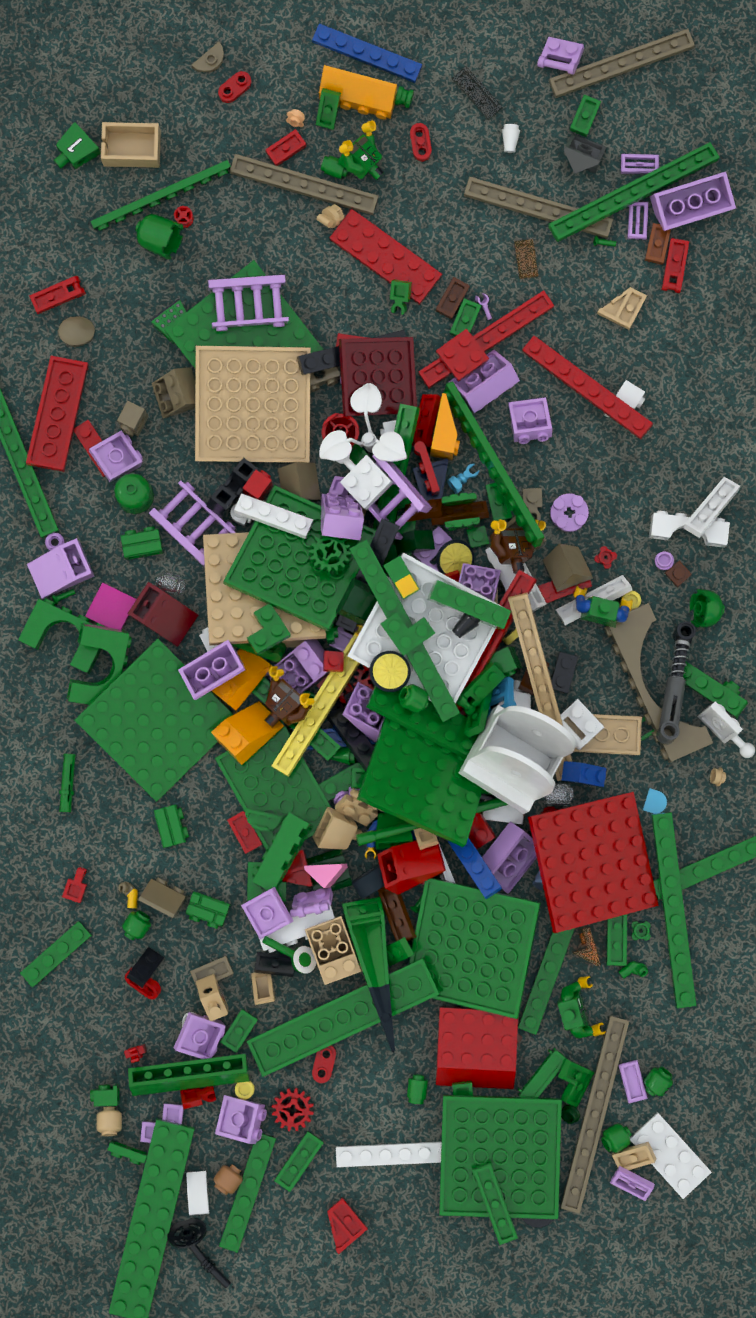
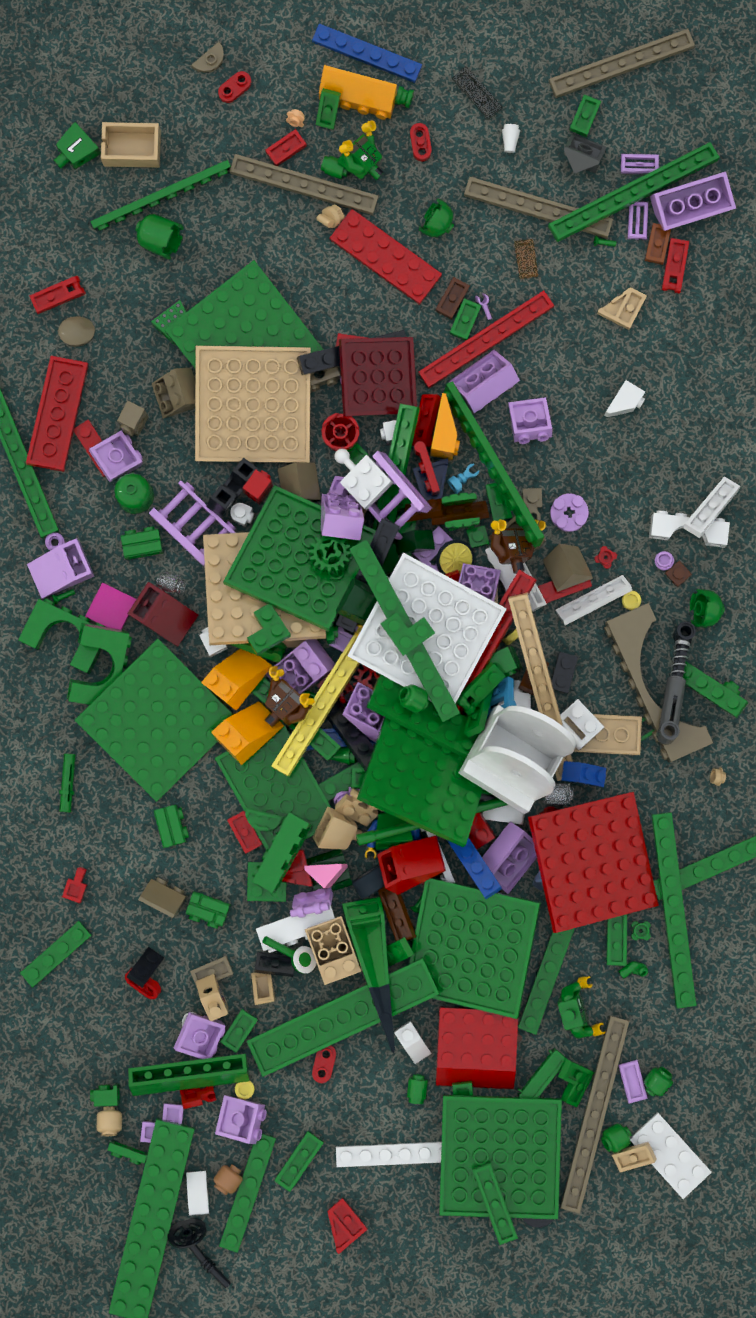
arm [118,881,138,908] -> none
green head [122,910,151,940] -> none
red plate [124,1044,147,1063] -> none
red wheel [174,206,194,228] -> none
lavender slope [178,640,245,700] -> none
lavender fence [208,275,289,332] -> none
white plate [234,493,313,539] -> none
lavender plate [241,887,293,940] -> none
red gear [272,1087,314,1131] -> none
white plant [319,383,407,462] -> none
red plate [323,651,344,673] -> none
light yellow wheel [369,651,411,692] -> none
green tile [383,556,420,599] -> none
green plate [390,279,412,315] -> none
tan plate [414,828,439,850] -> none
green arch [427,580,511,630] -> none
red plate [436,328,489,382] -> none
black cone [452,613,481,638] -> none
red plate [522,336,653,440] -> none
lavender plate [538,37,584,75] -> none
dark green plate [561,1105,580,1124] -> none
clear orange slope [572,927,601,966] -> none
torso [573,586,633,628] -> none
lavender tile [610,1166,655,1201] -> none
medium azure piece [643,788,667,814] -> none
white plate [697,702,755,758] -> none
none -> white slope [394,1020,432,1064]
none -> green cylinder [419,198,454,238]

